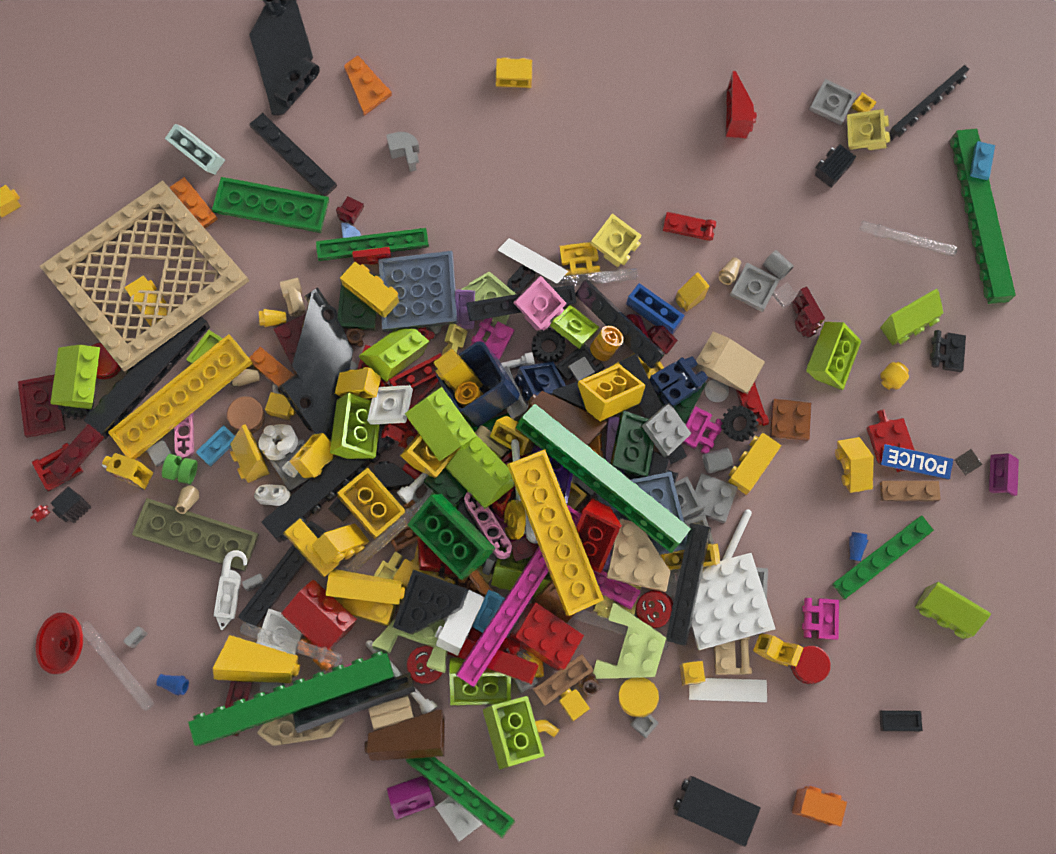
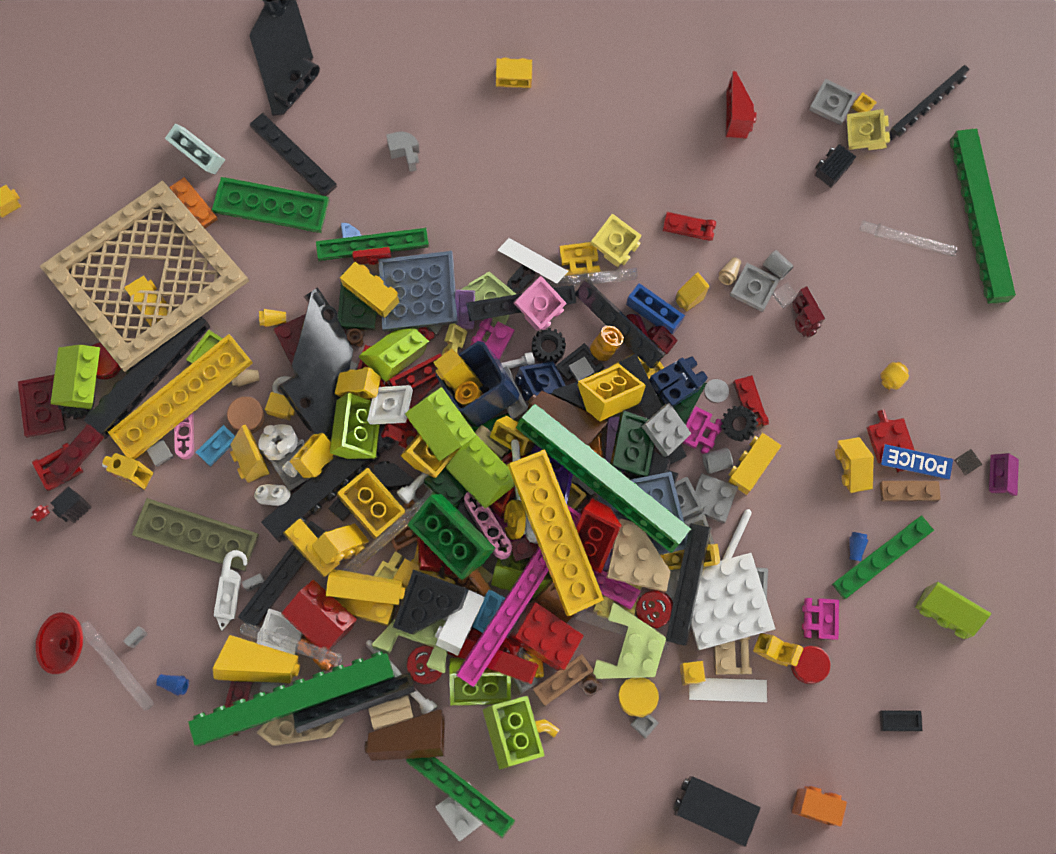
bright green wheel [162,454,198,485] -> none
tan cone [175,486,199,514] -> none
orange plate [249,347,294,388] -> none
tan piece [280,278,306,317] -> none
dark red bracket [336,196,364,225] -> none
orange wing [344,55,392,116] -> none
magenta panel [387,776,435,820] -> none
red tile [402,463,423,480] -> none
light grey tile [482,550,500,575] -> none
lime plate [550,305,600,349] -> none
yellow brick [559,688,590,722] -> none
tan slope [696,331,765,394] -> none
dark orange plate [770,399,811,441] -> none
lime slope [806,322,861,390] -> none
lime slope [880,288,944,346] -> none
black plate [930,330,966,372] -> none
dark azure plate [970,141,995,180] -> none

